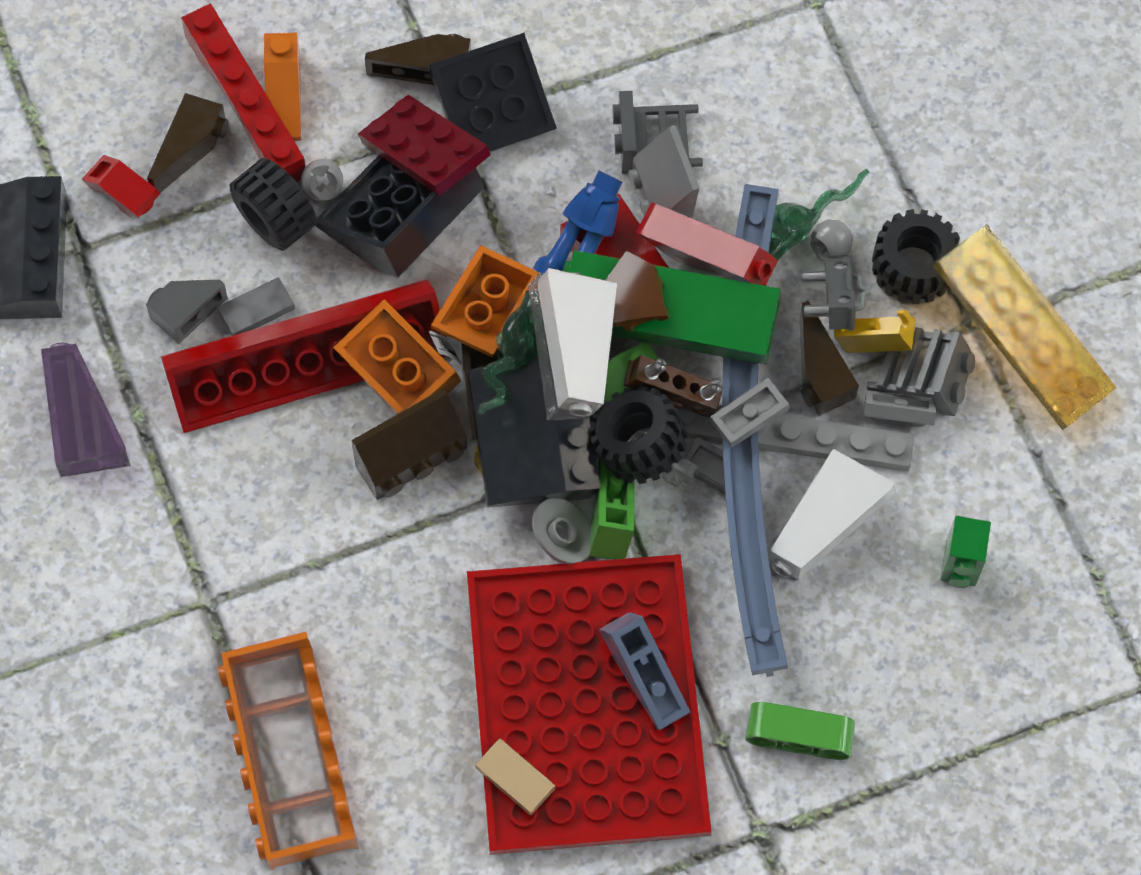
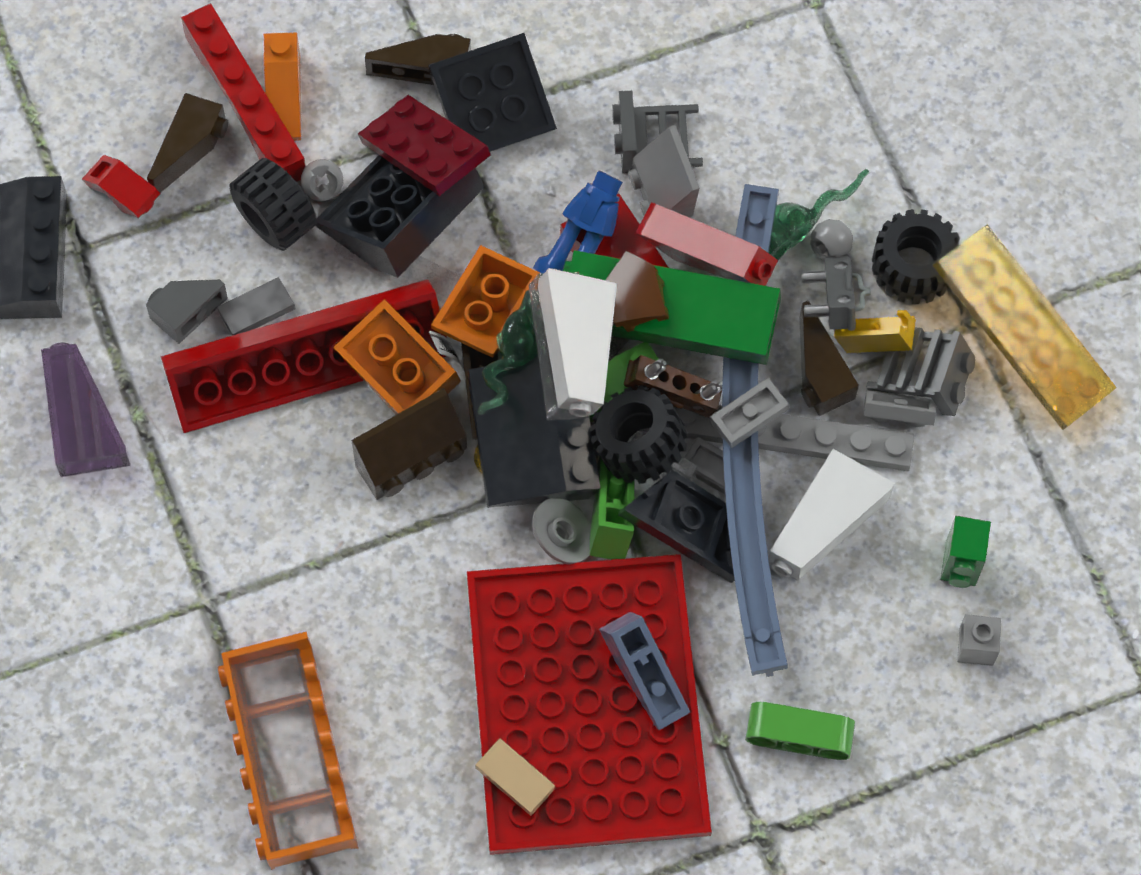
none -> black wing [618,470,735,583]
none -> light grey brick [957,614,1001,666]

